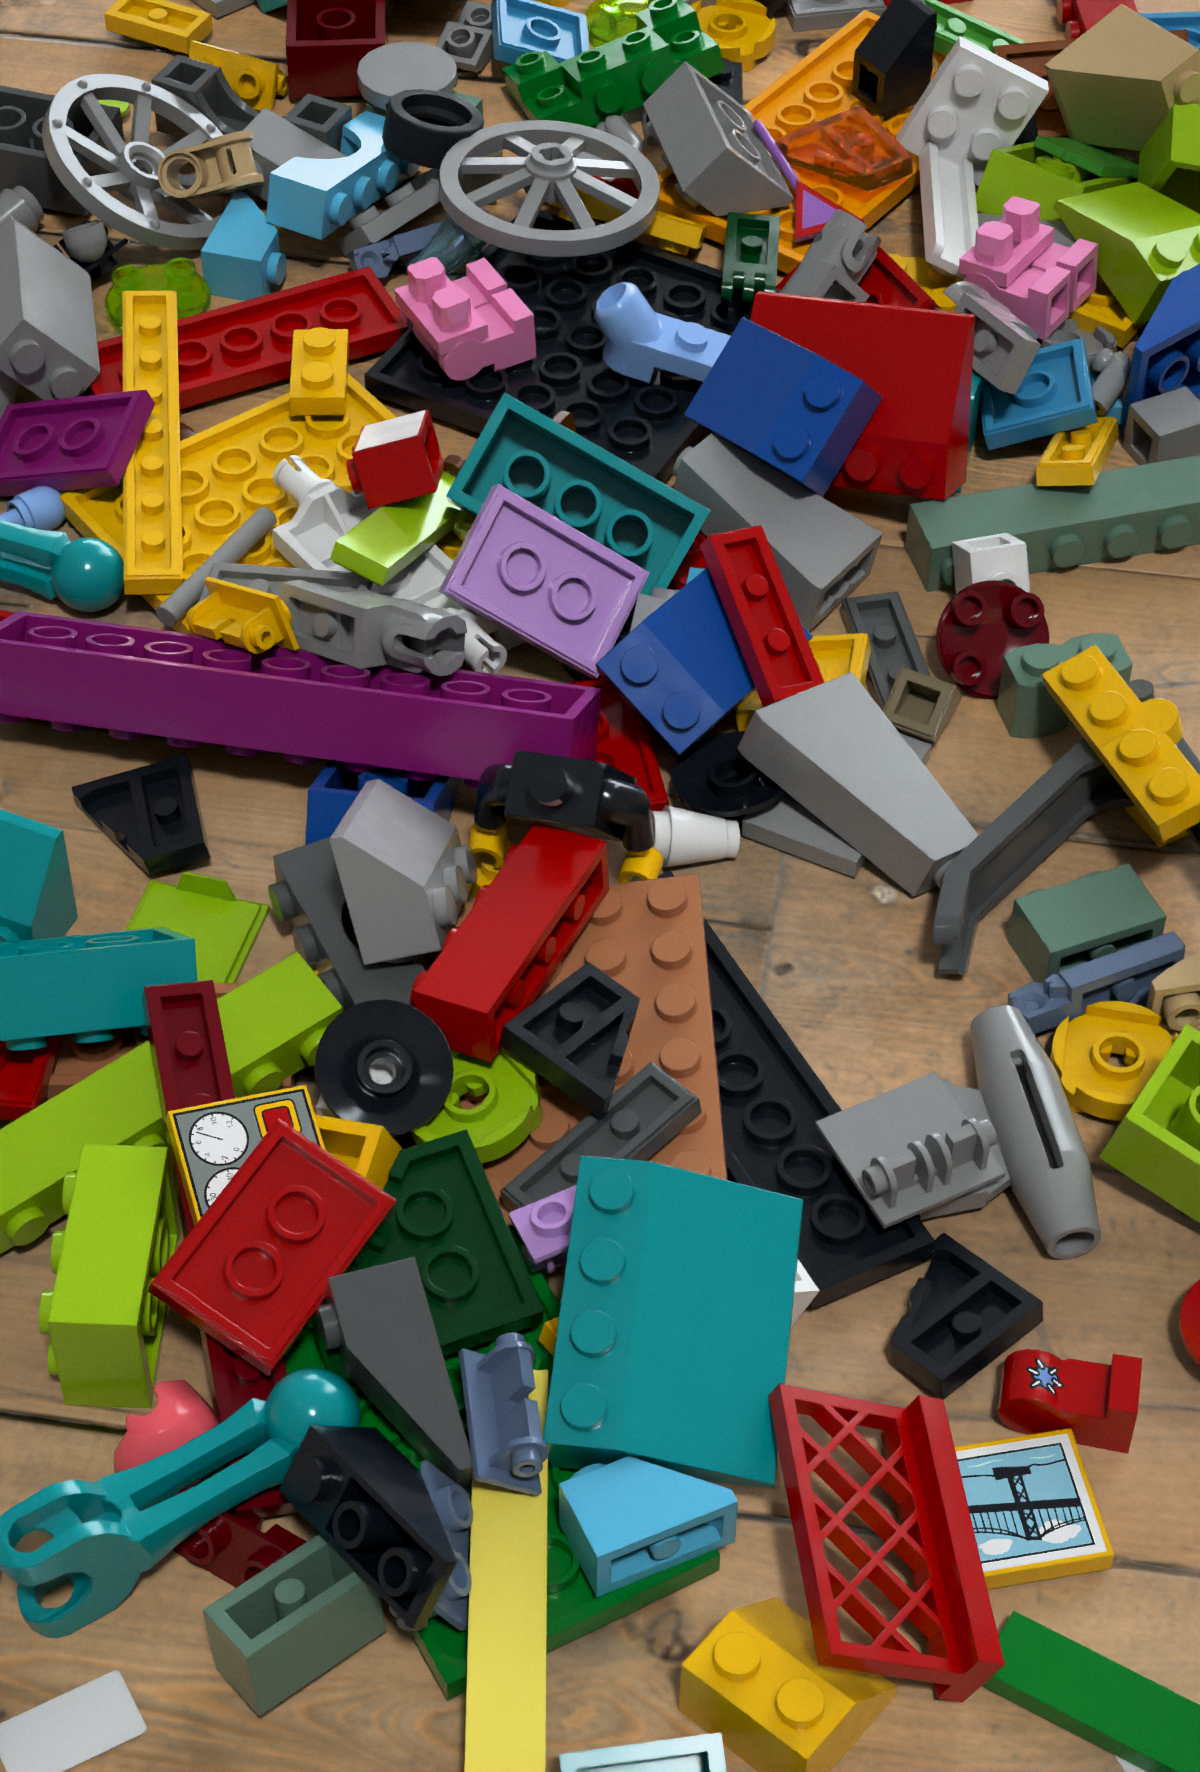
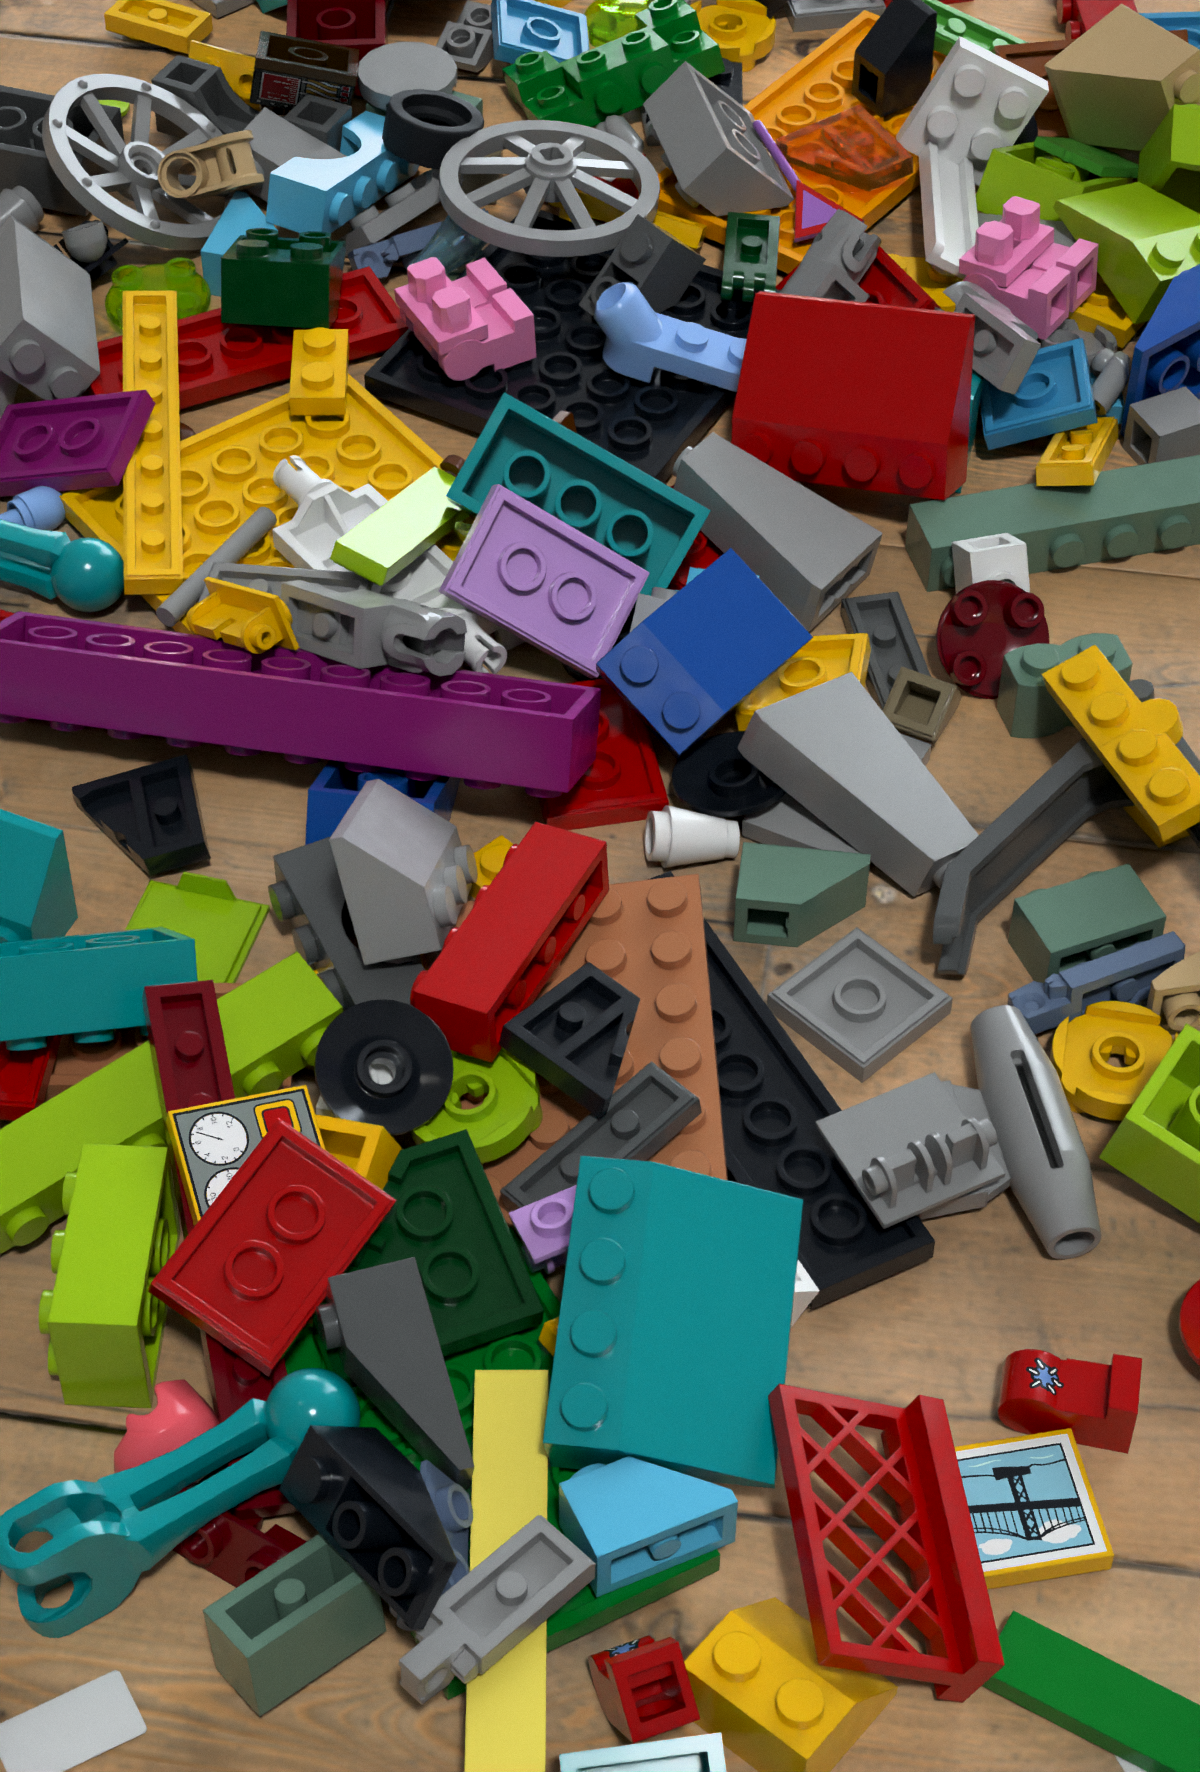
red brick [346,409,444,509] -> none
sand blue hinge [459,1332,548,1496] -> none
black torso [467,750,664,883] -> none
blue slope [684,317,883,497] -> none
red plate [700,525,824,707] -> none
black wing [890,1233,1043,1400] -> none
none -> dark green slope [221,228,346,329]
none -> dark brown slope [249,31,359,115]
none -> light grey hinge [398,1515,596,1705]
none -> dark grey slope [579,214,706,316]
none -> red leg [588,1635,700,1743]
none -> sand green slope [733,842,871,947]
none -> light grey tile [767,927,953,1083]

